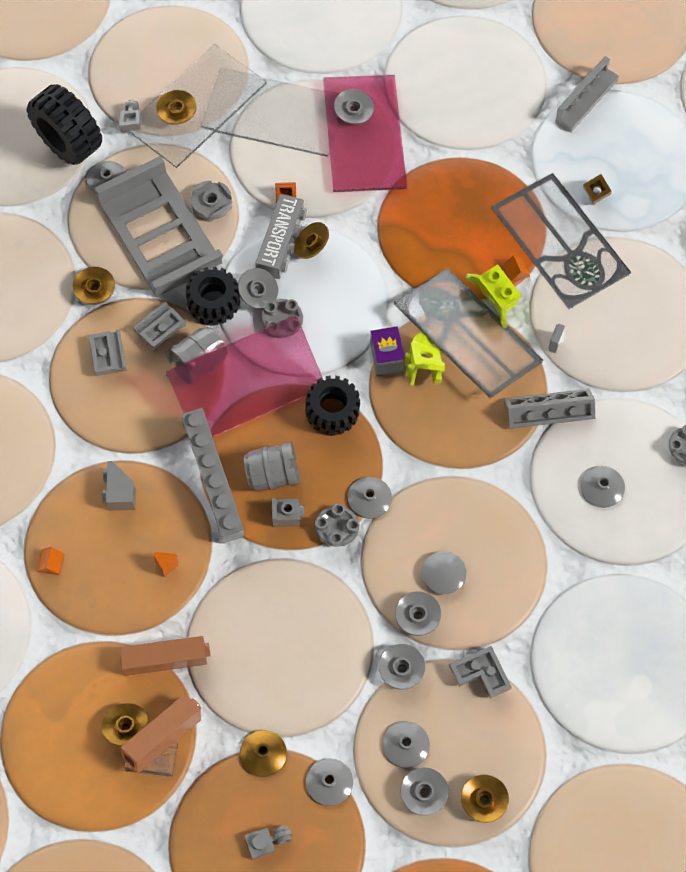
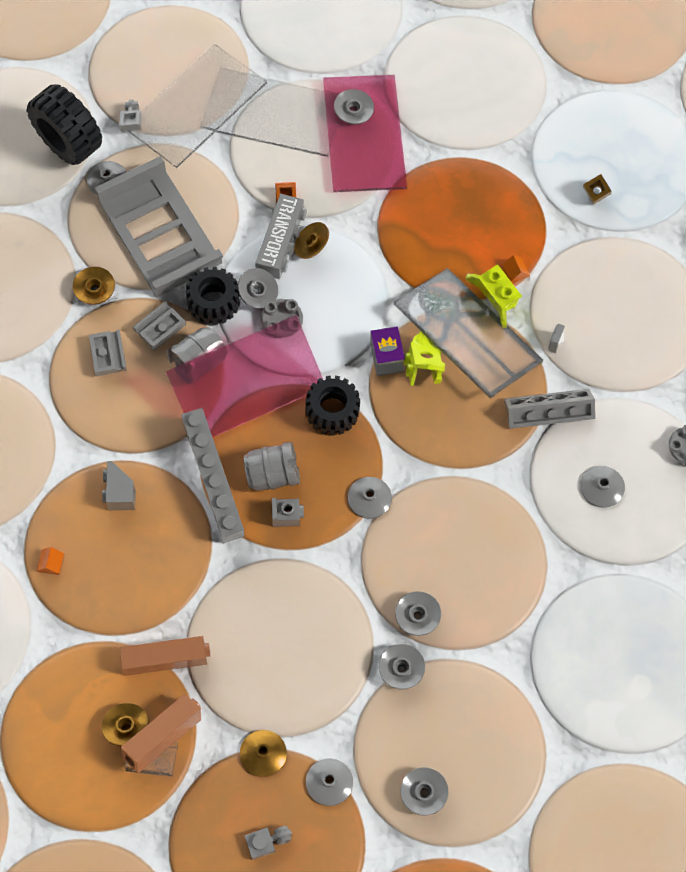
orange slope [154,552,178,576] -> none
pearl gold dish [156,90,197,125] -> none
light grey plate [191,181,232,222] -> none
light grey dish [315,503,360,547] -> none
light grey dish [383,721,430,768] -> none
light grey dish [422,551,467,595] -> none
light grey plate [449,646,512,698] -> none
pearl gold dish [461,775,509,823] -> none
clear piece [491,173,631,309] -> none
light grey fence [555,56,619,132] -> none

